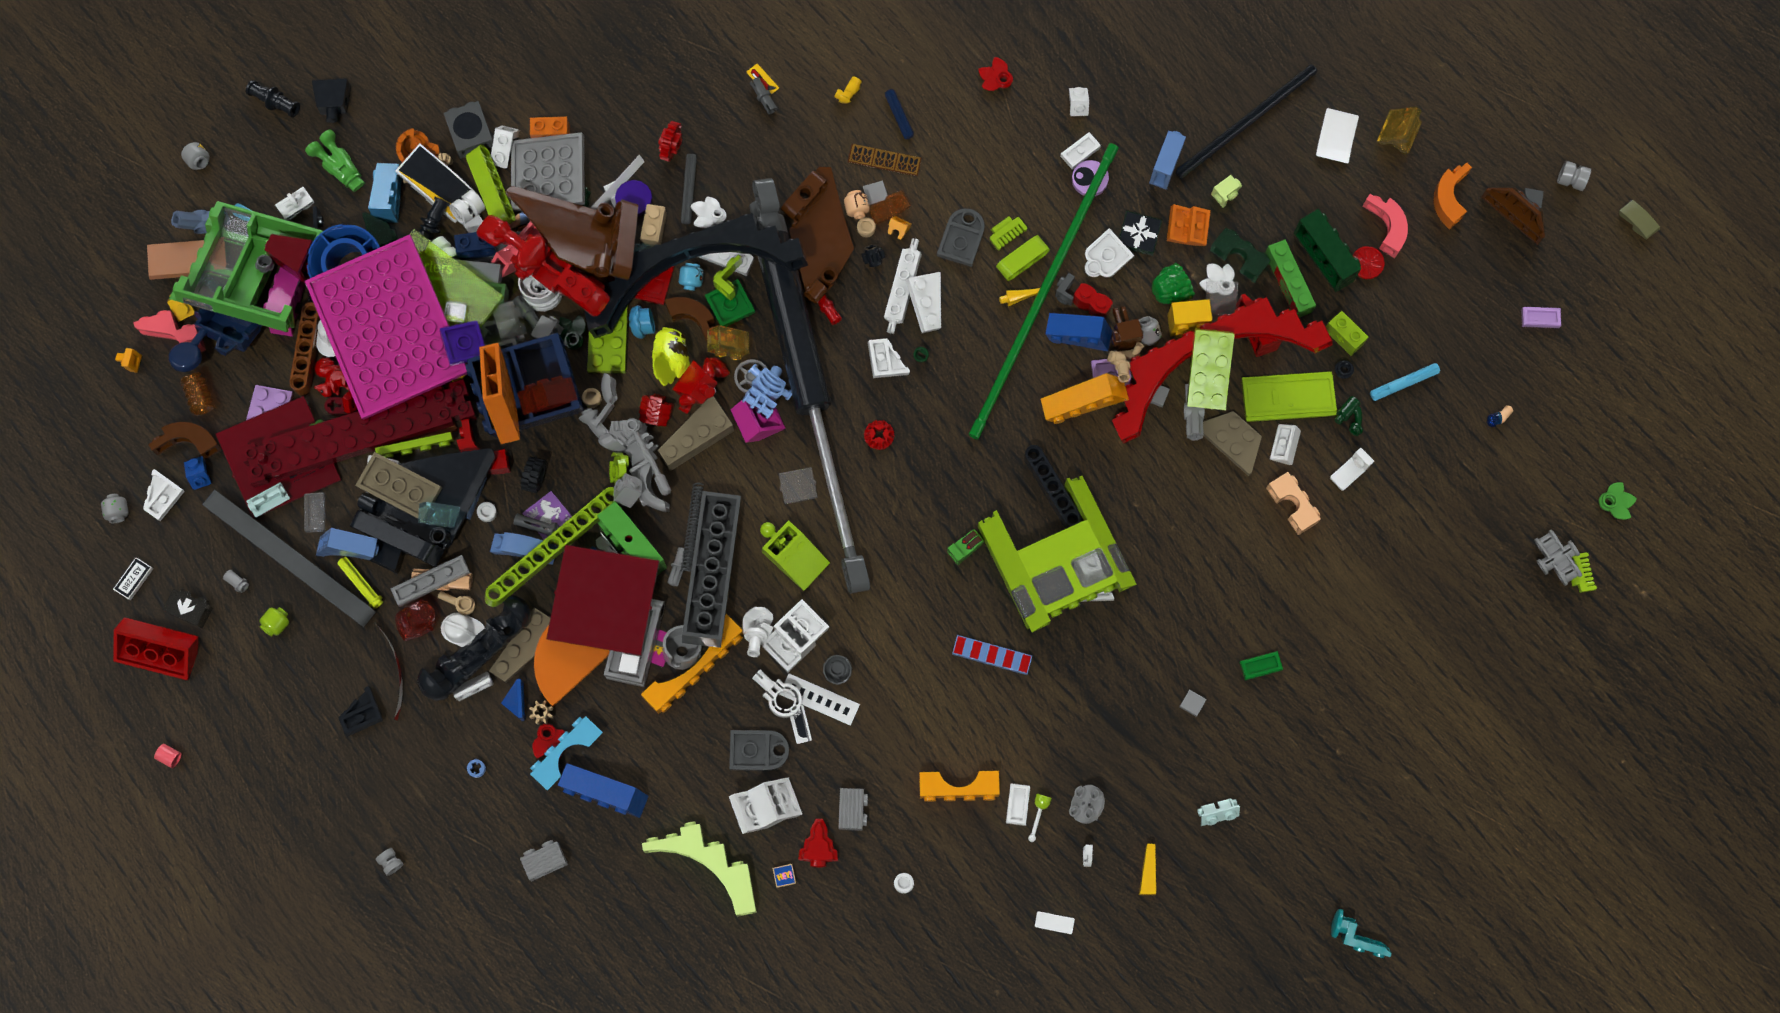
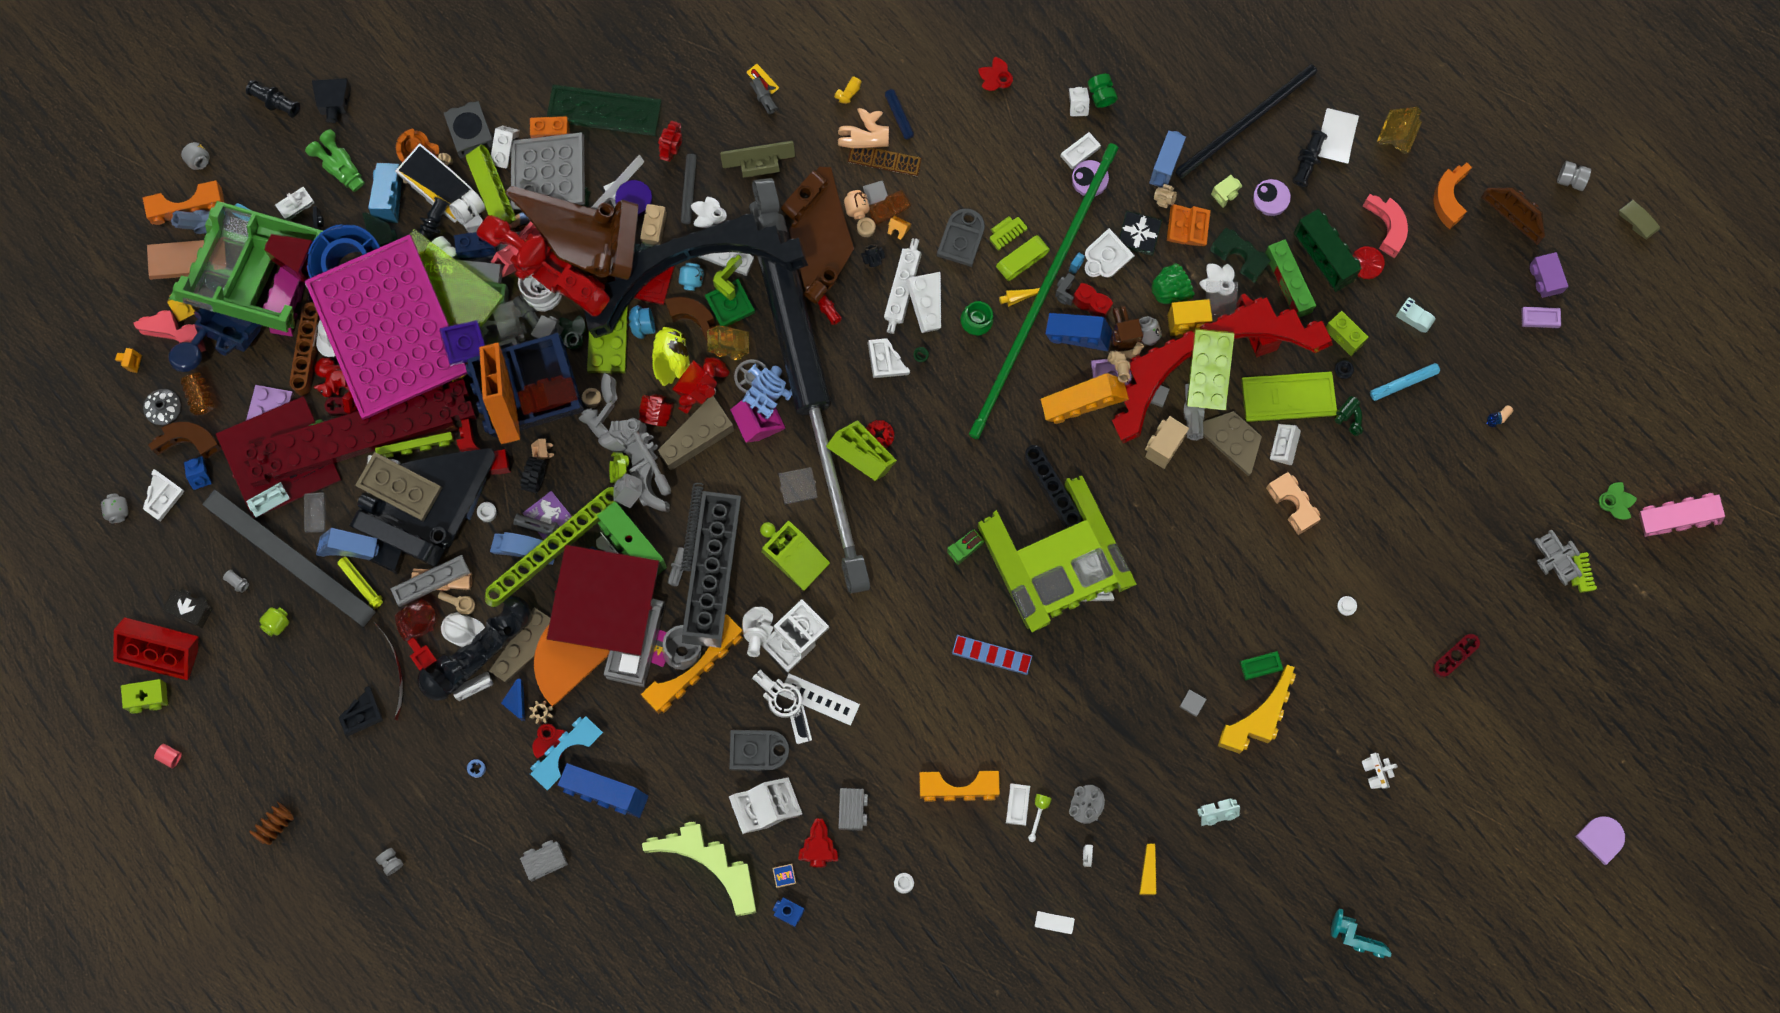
tile [113,558,153,601] -> none
dark grey plate [255,255,274,273] -> none
clear light blue slope [418,502,460,528] -> none
clear tile [445,301,467,323] -> none
dark grey hair [823,655,853,685] -> none
white bracket [1330,448,1374,491] -> none
dark grey tile [1523,188,1544,209] -> none
none -> lime brick [121,679,168,714]
none -> orange arch [143,180,224,225]
none -> dark grey dish [143,389,181,425]
none -> dark orange piece [249,801,294,845]
none -> red plate [407,637,437,670]
none -> light nougat tile [531,439,554,460]
none -> clear green plate [546,85,662,136]
none -> olive bracket [720,141,795,178]
none -> blue brick [772,897,805,928]
none -> lime wedge [826,420,897,481]
none -> light nougat piece [838,108,889,148]
none -> green piece [960,301,994,335]
none -> dark azure tile [1069,252,1085,274]
none -> green wheel [1087,73,1118,108]
none -> tan brick [1145,416,1189,469]
none -> tan gear [1154,184,1177,208]
none -> yellow arch [1218,665,1296,754]
none -> lavender tile [1253,179,1291,216]
none -> black piece [1292,130,1328,187]
none -> white plate [1337,596,1357,616]
none -> white hips [1362,753,1398,789]
none -> light aqua leg [1396,297,1435,333]
none -> dark red beam [1433,634,1480,678]
none -> medium lavender brick [1530,252,1568,298]
none -> lavender tile [1575,817,1625,865]
none -> bright pink wedge [1639,493,1725,537]

